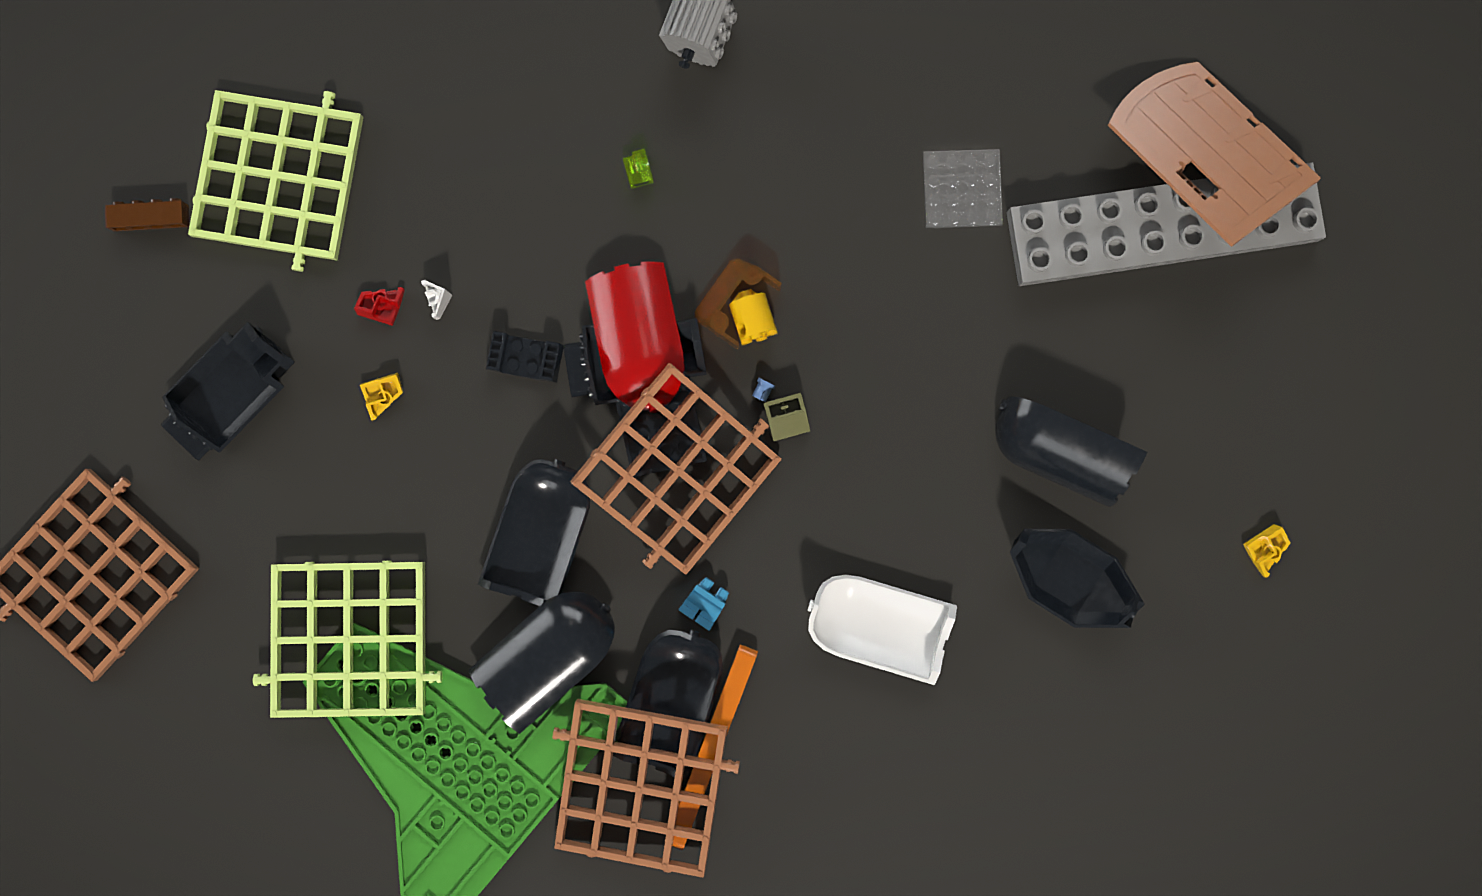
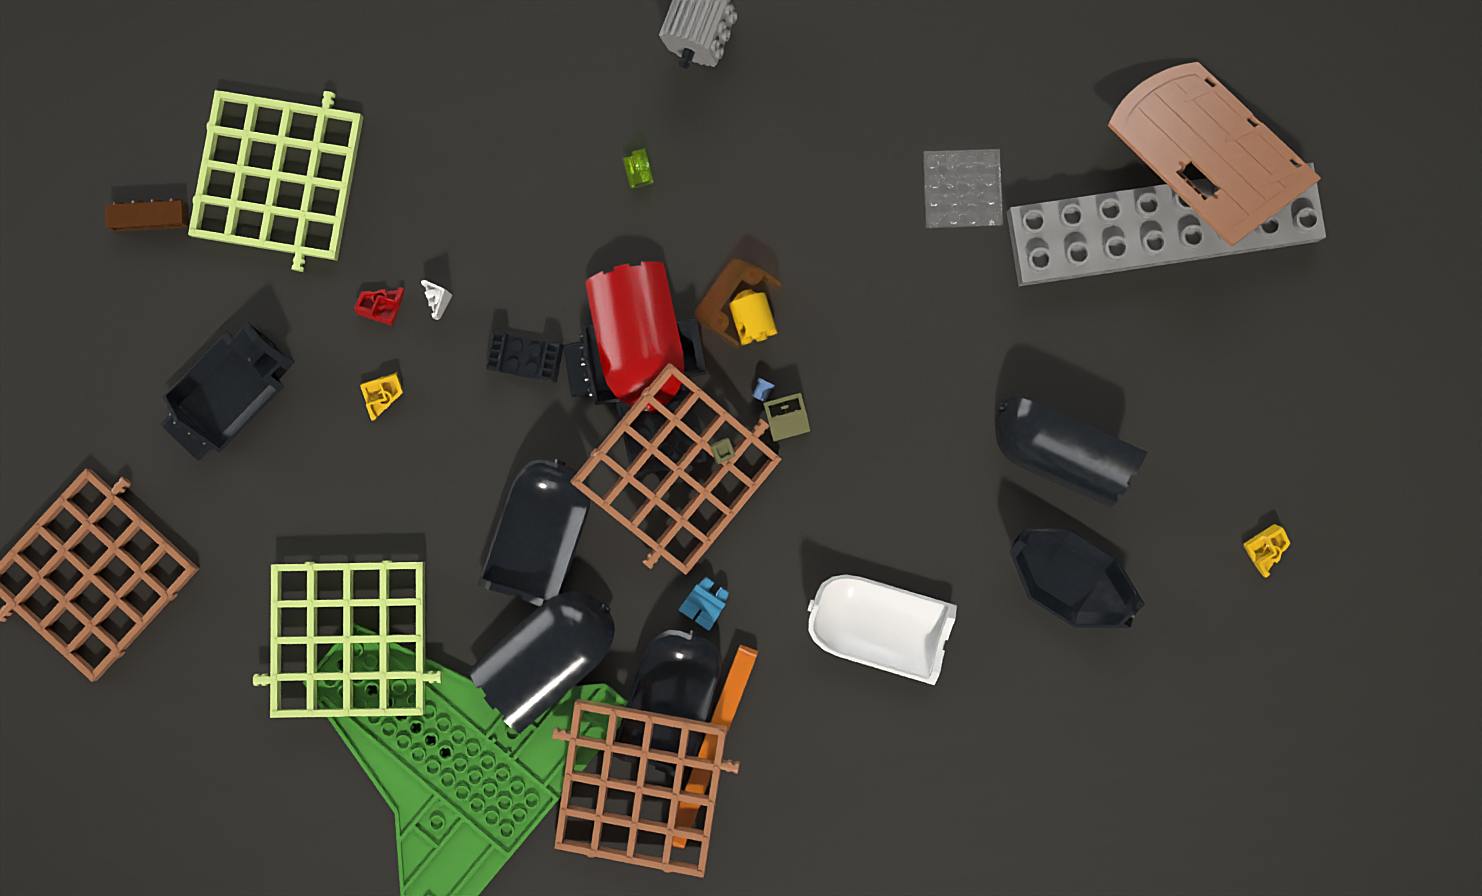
none -> olive tile [709,438,736,464]

